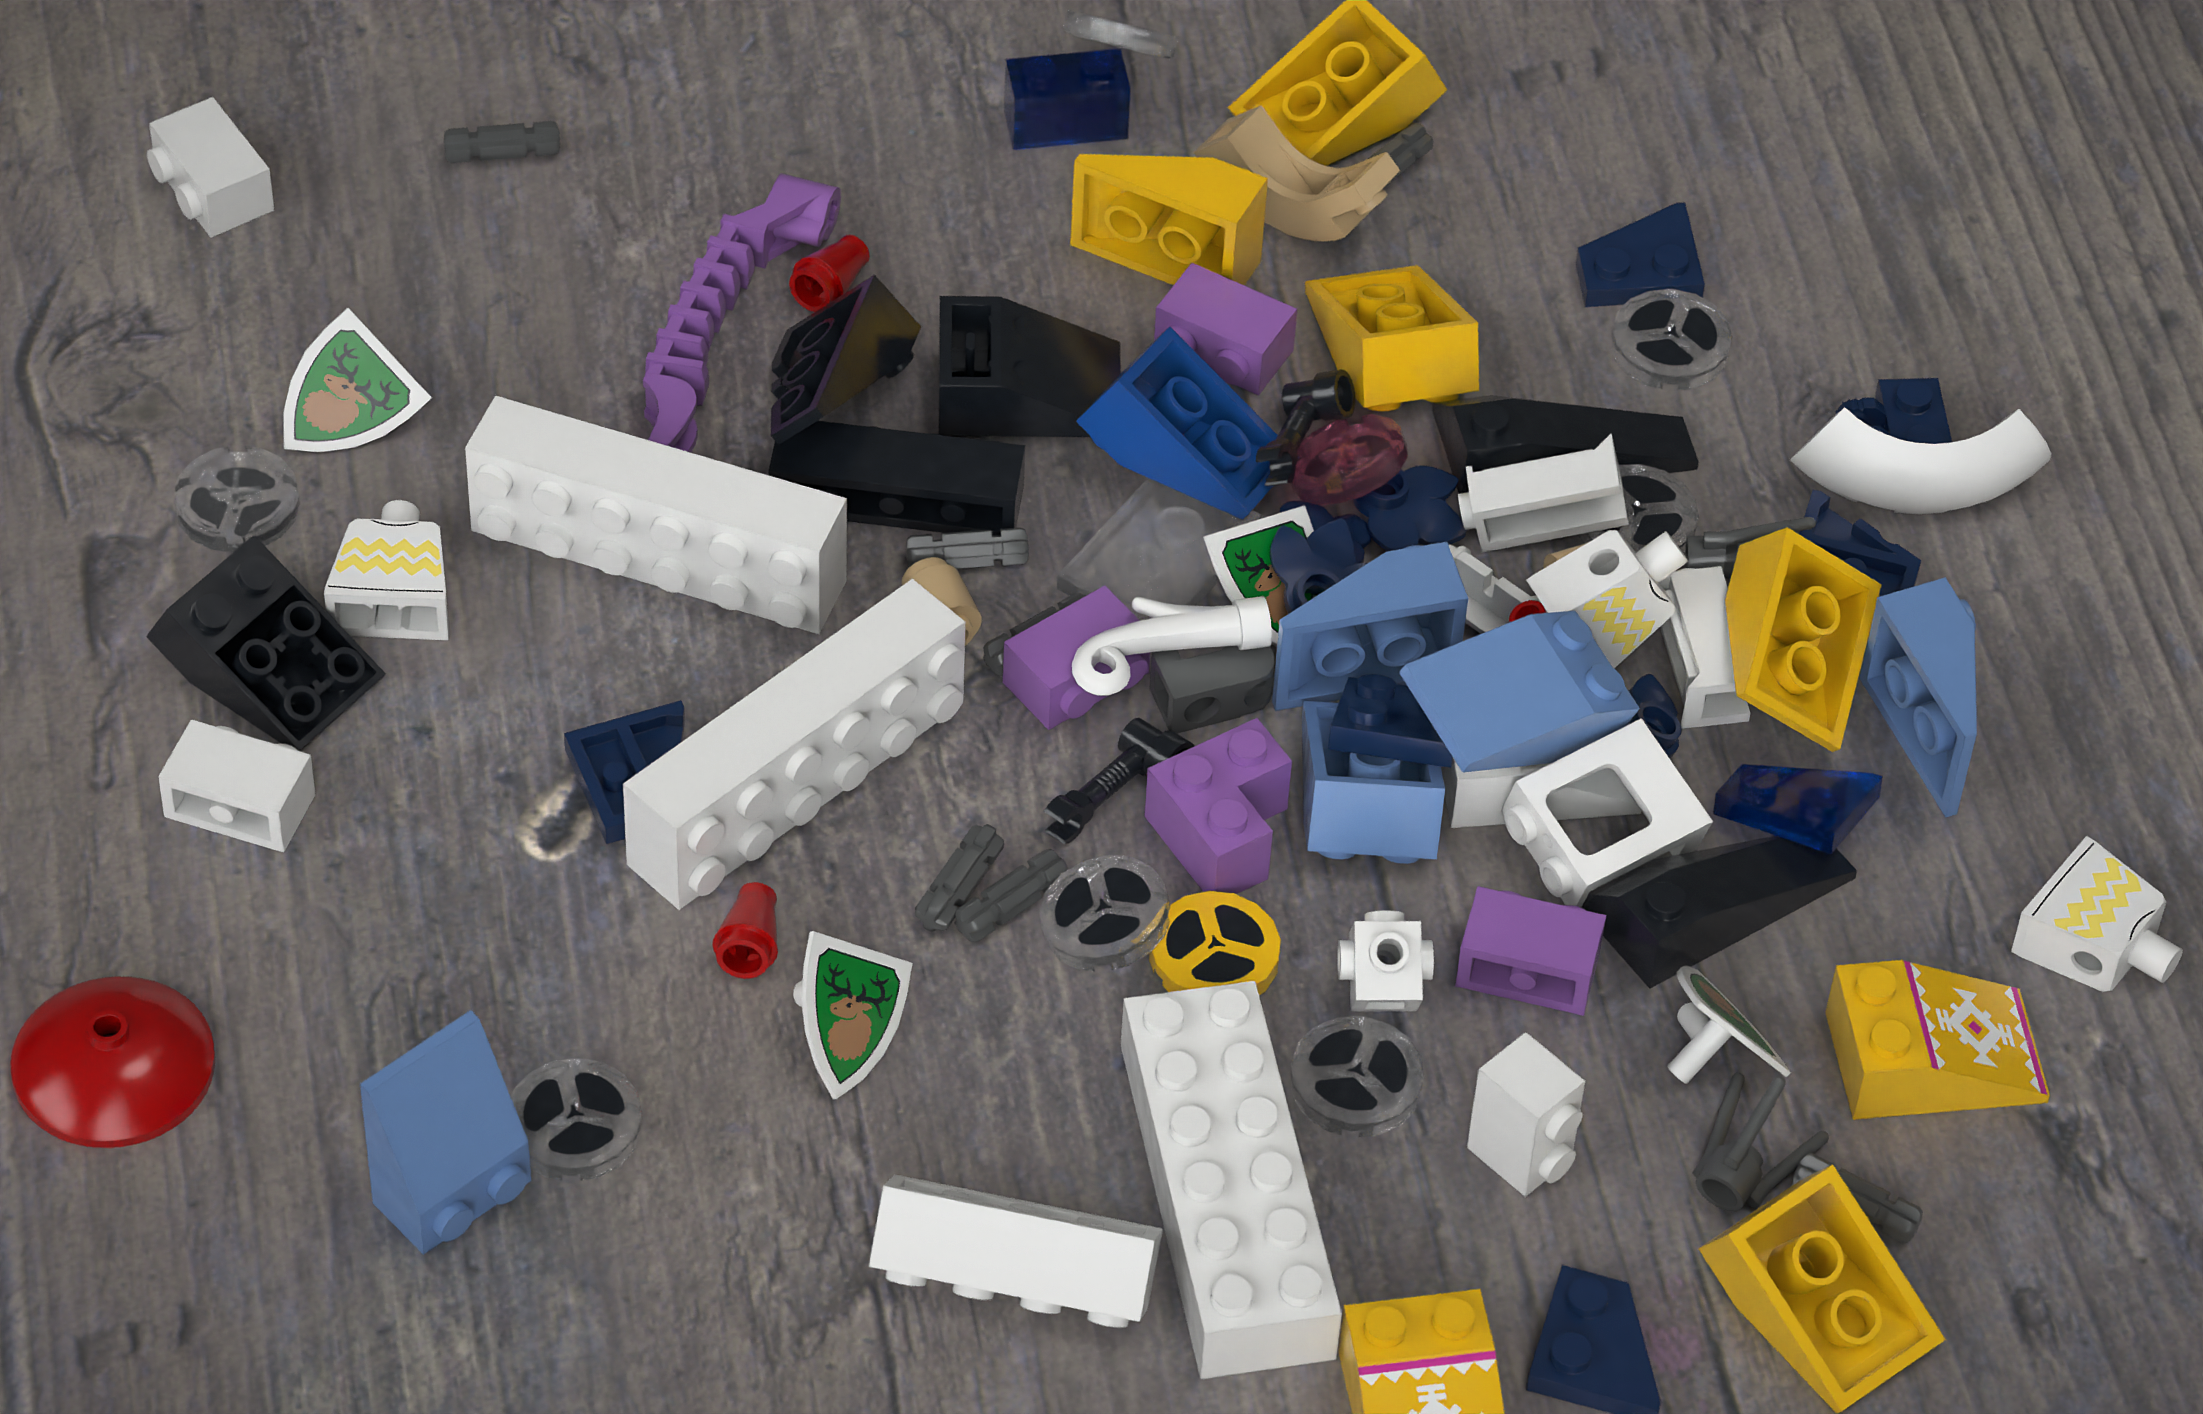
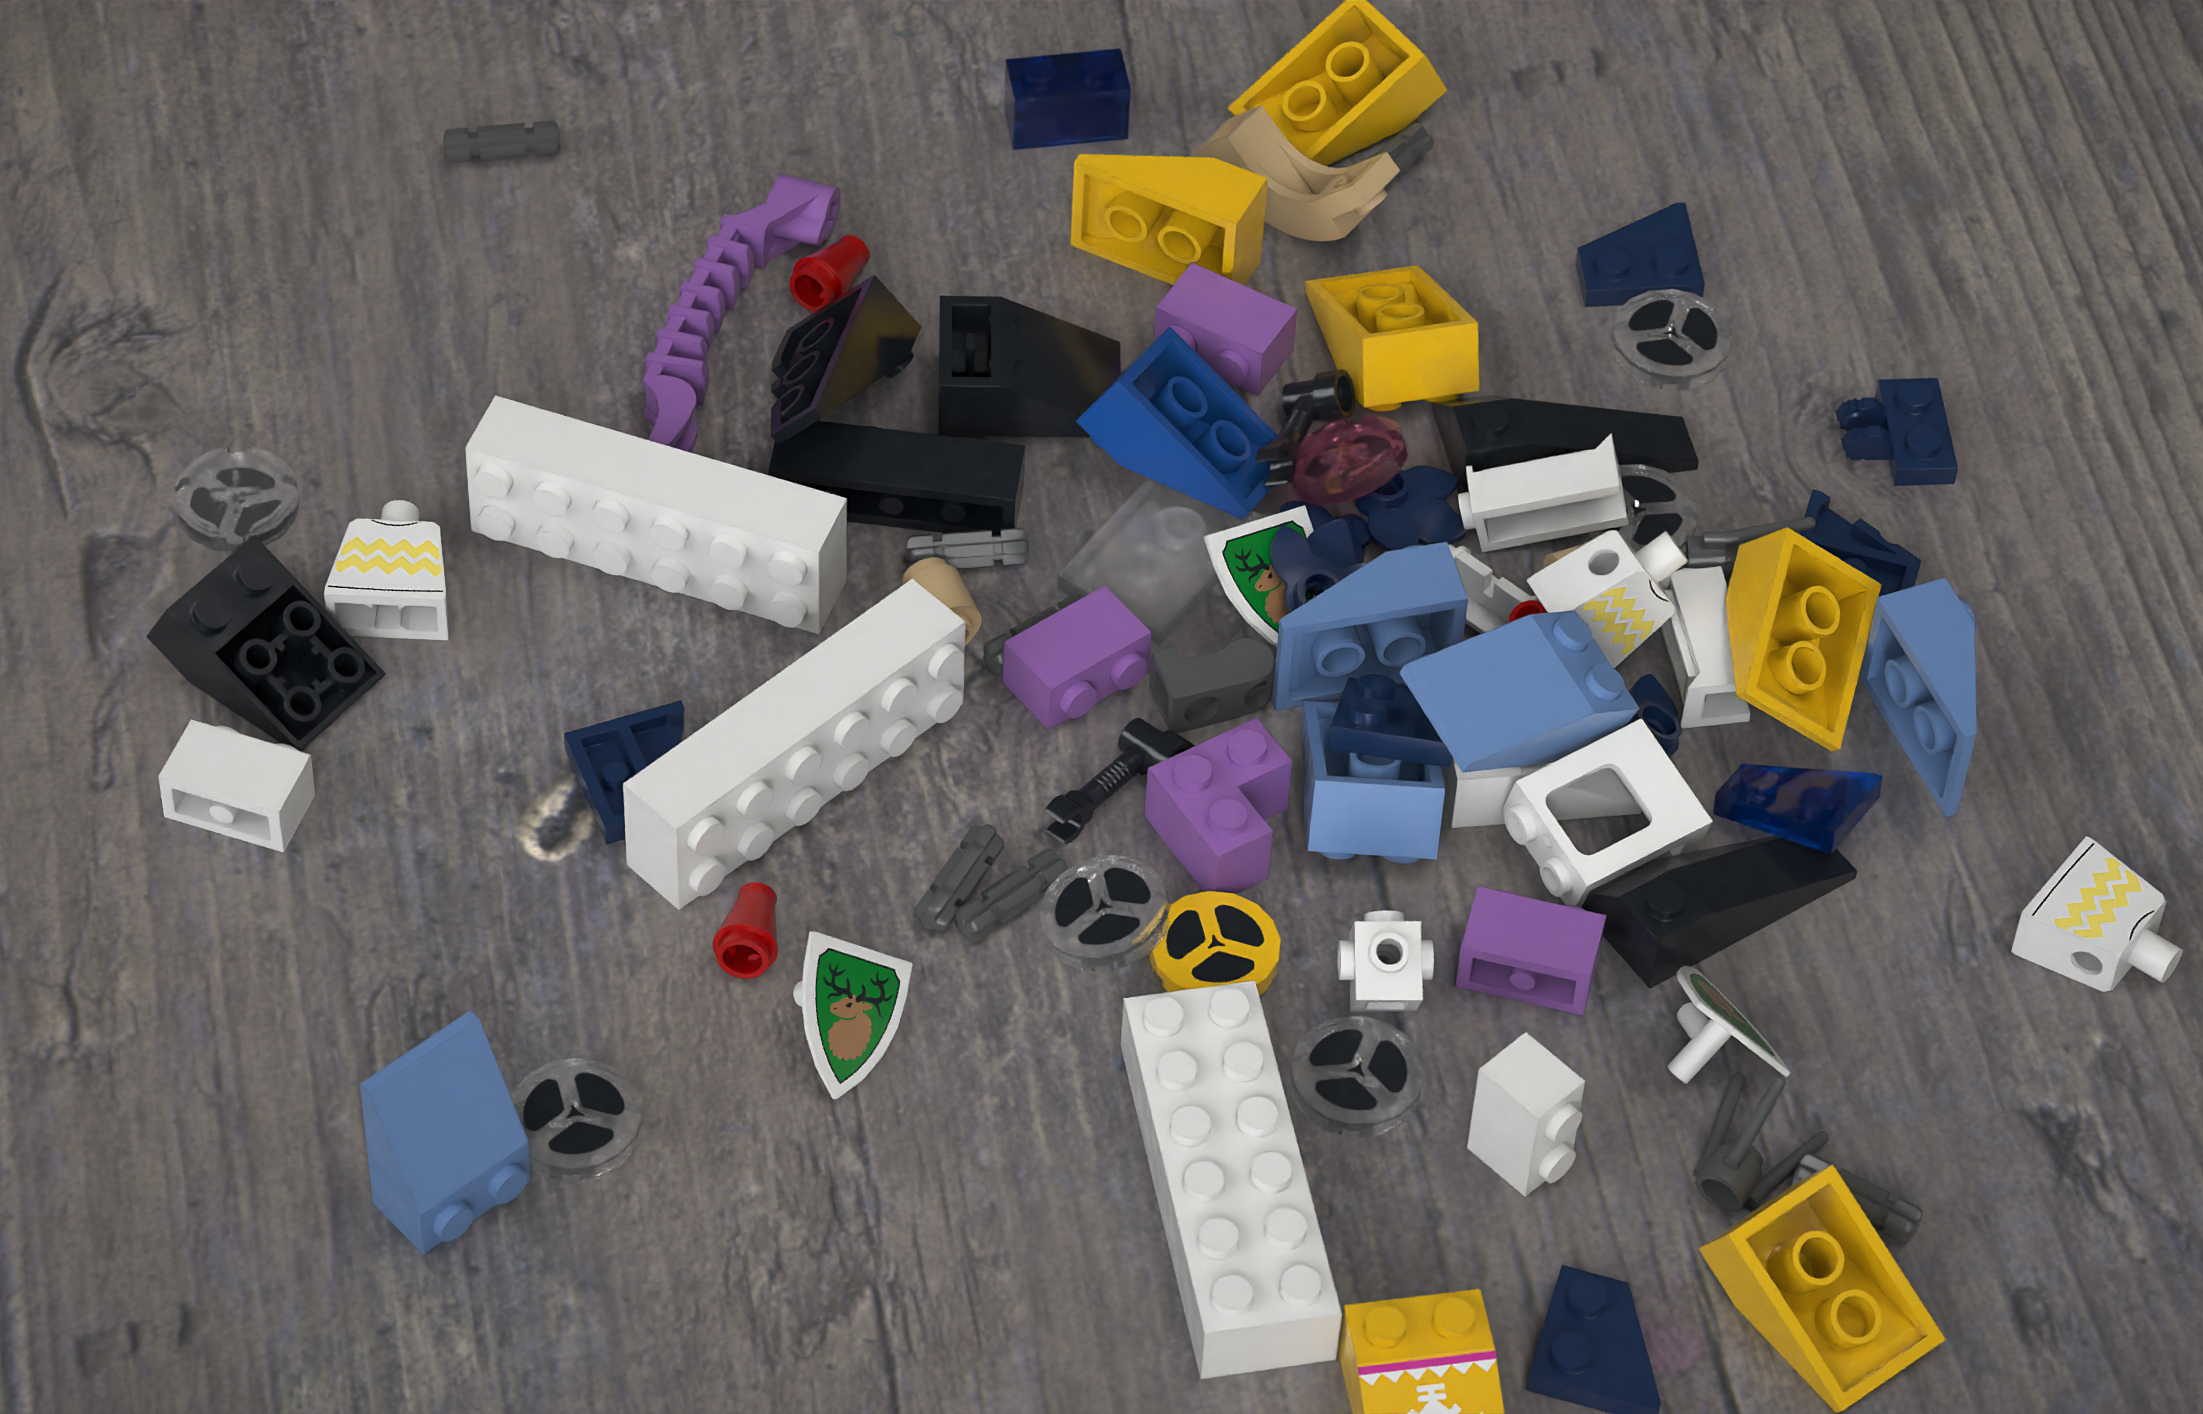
red dish [11,976,215,1148] -> none
white brick [147,97,274,237] -> none
shield [283,307,432,452] -> none
white brick [869,1174,1162,1327] -> none
clear tile [1063,9,1179,59] -> none
white plant [1072,596,1272,696] -> none
white brick [1790,408,2051,514] -> none
yellow slope [1825,960,2050,1120] -> none

